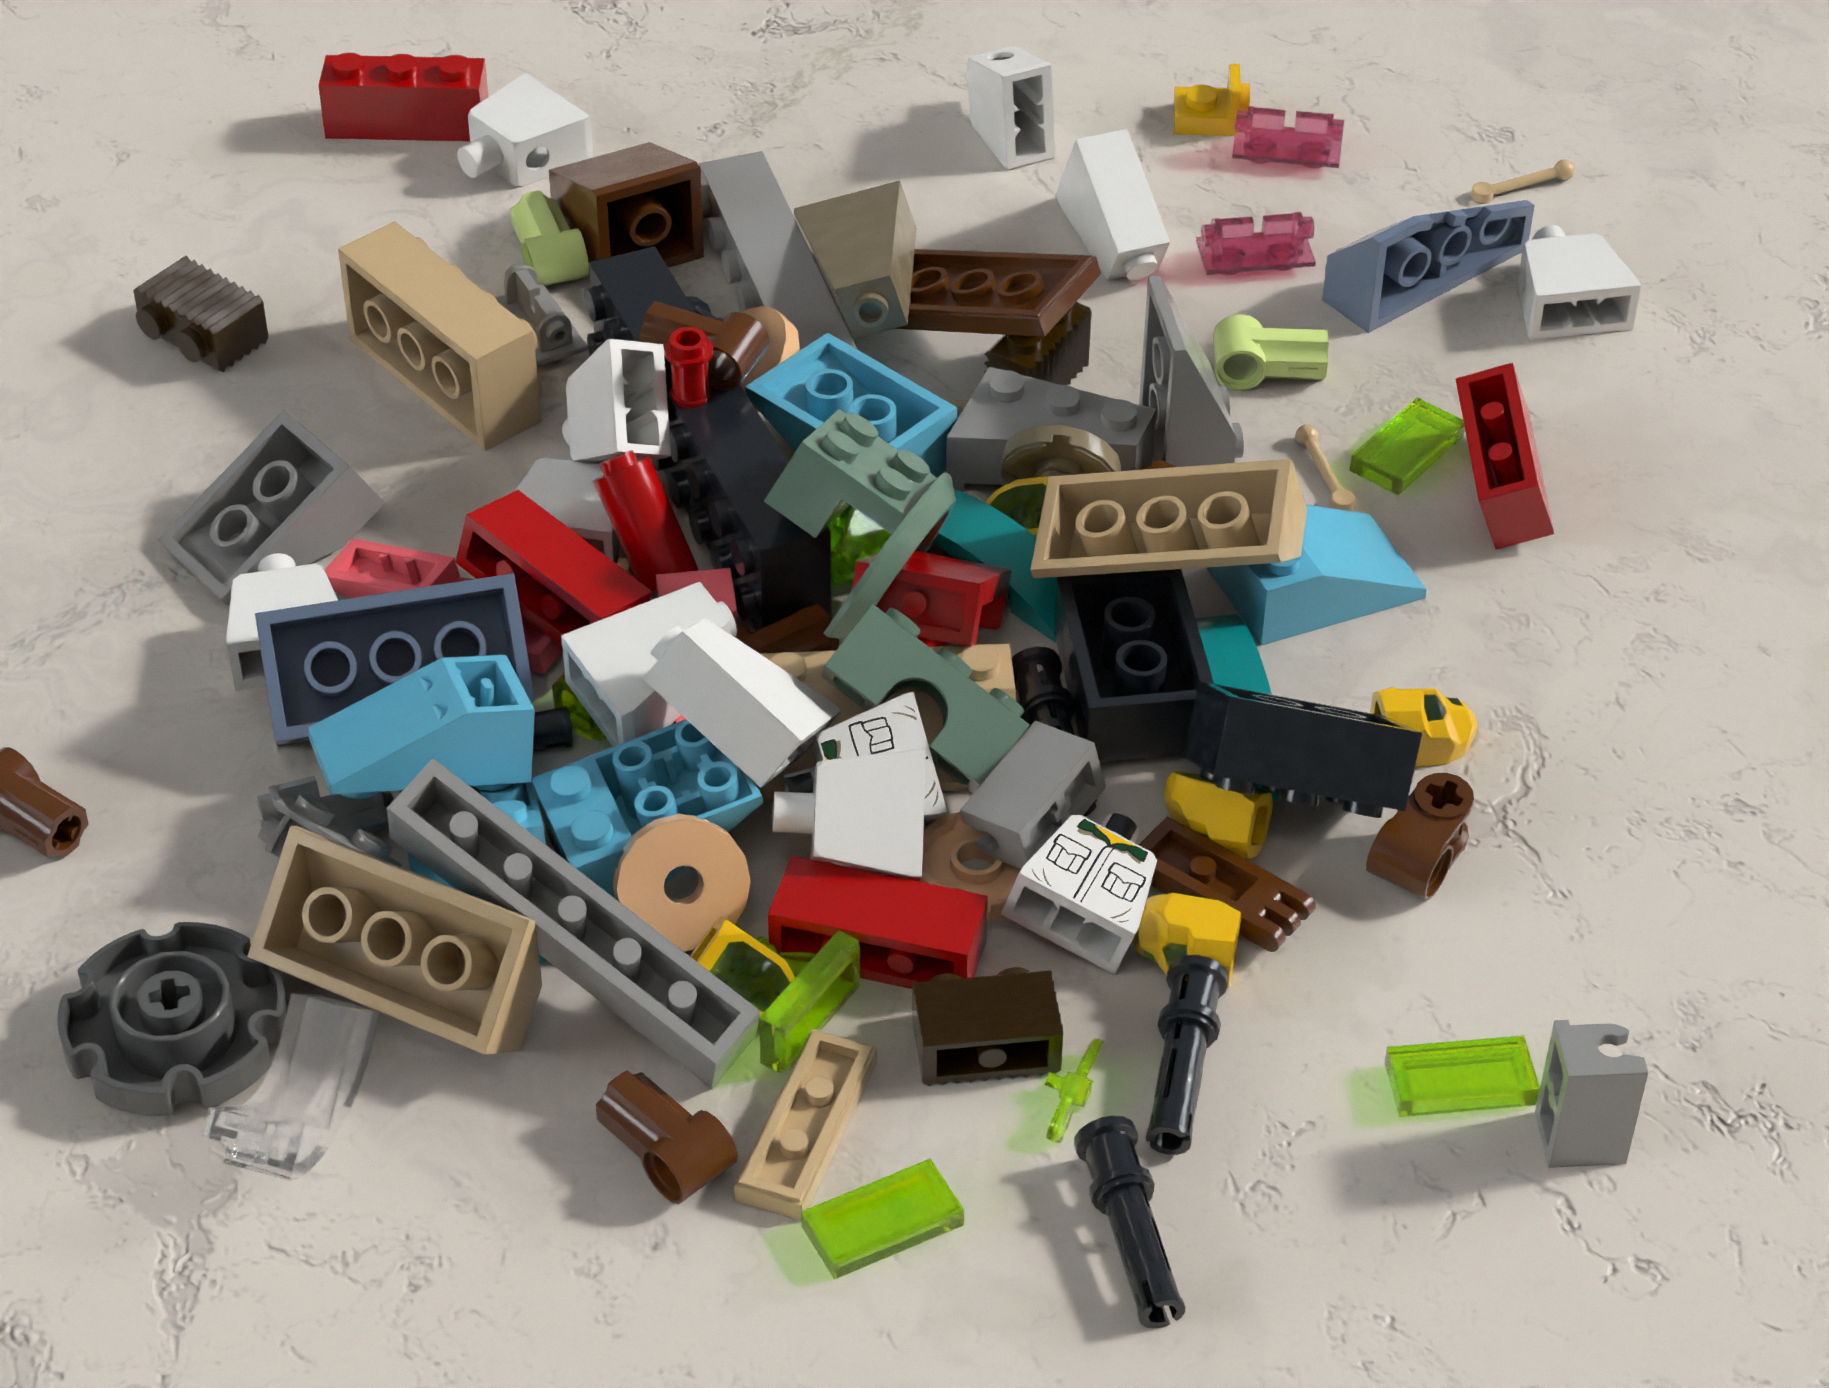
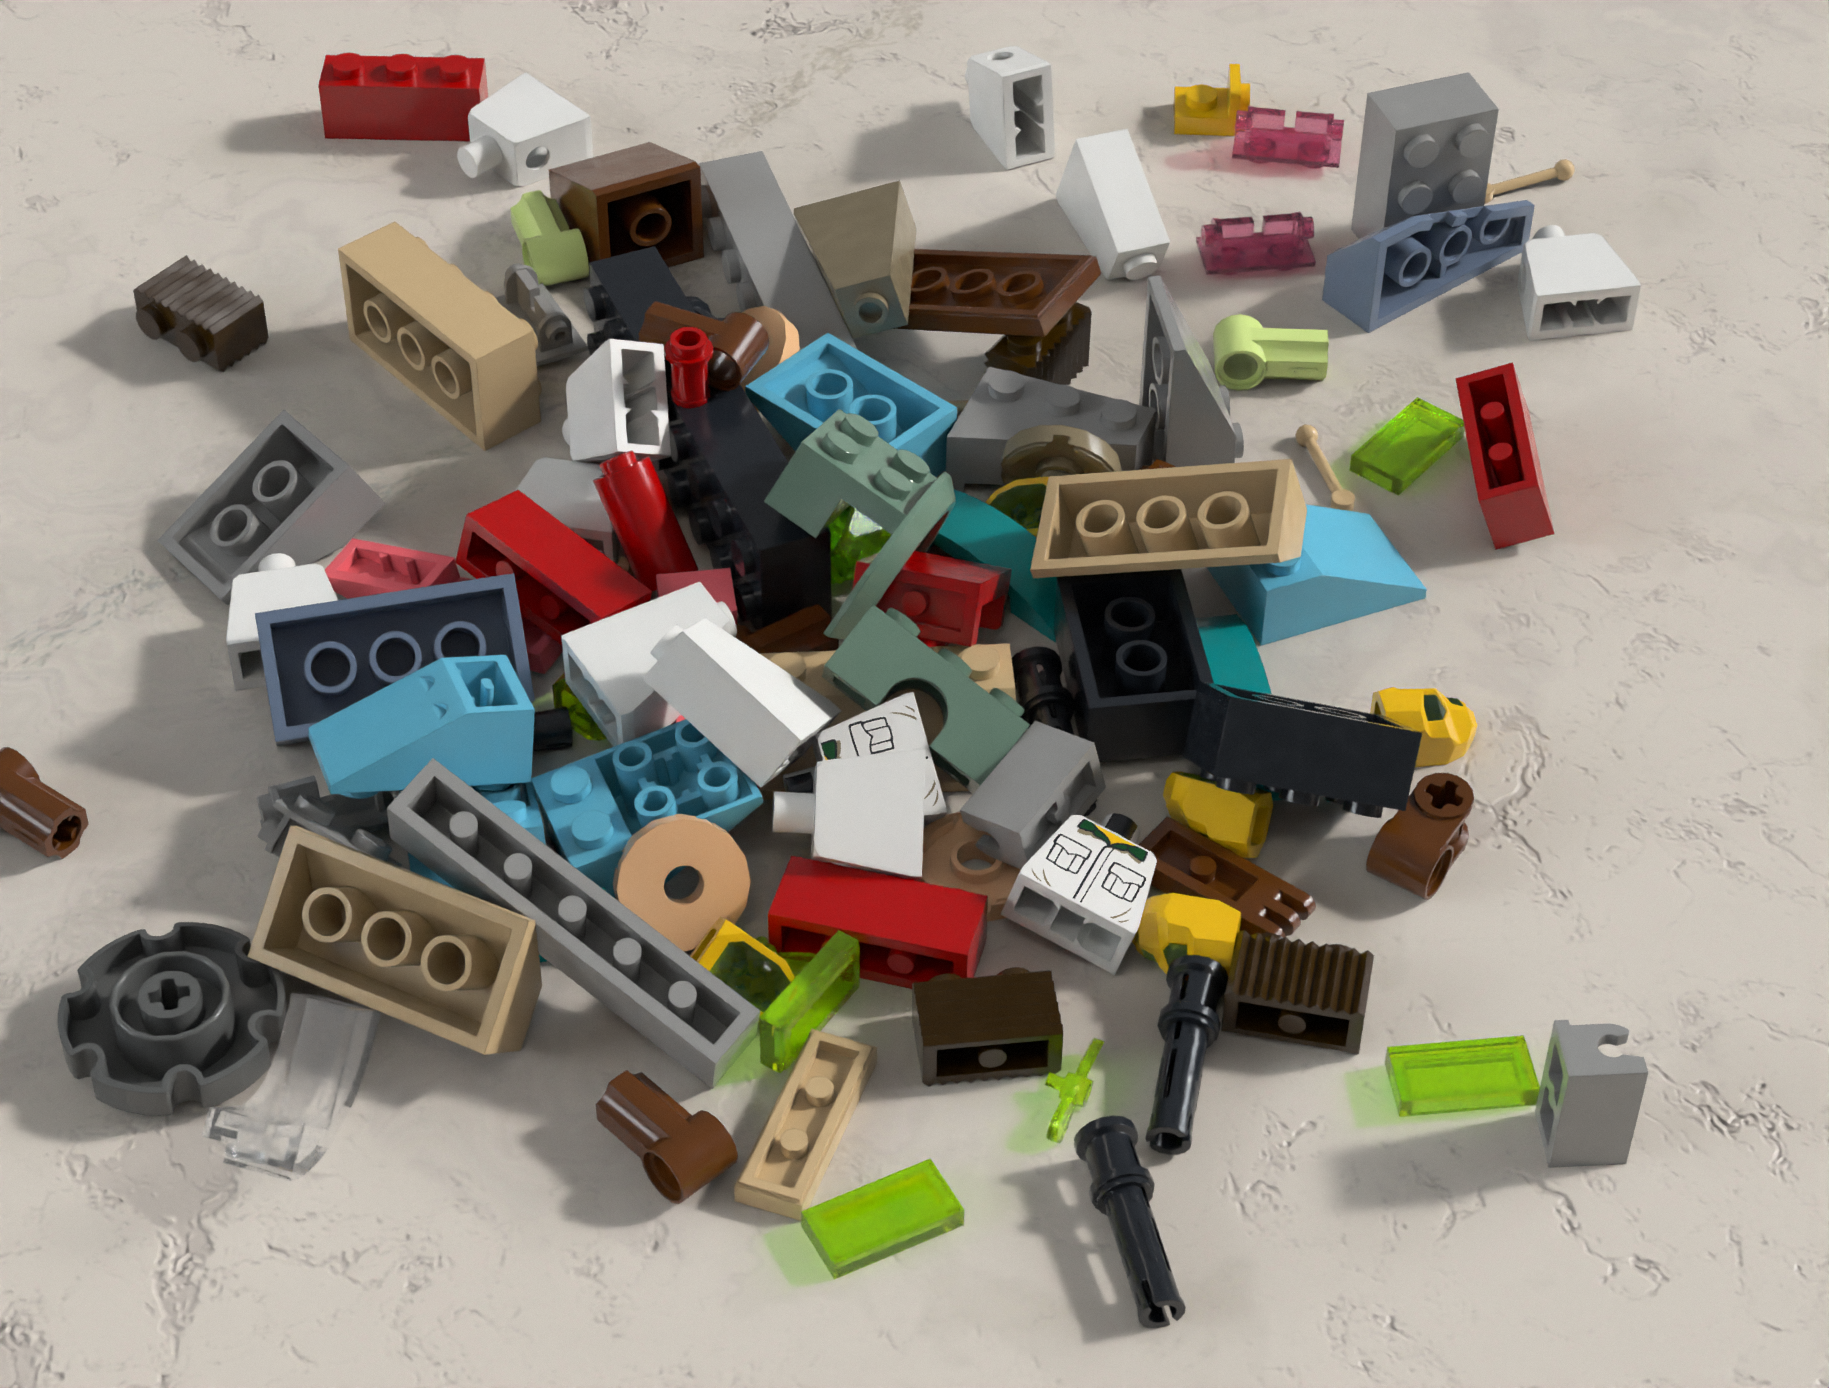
none -> dark brown brick [1221,930,1374,1054]
none -> light grey brick [1351,72,1499,239]

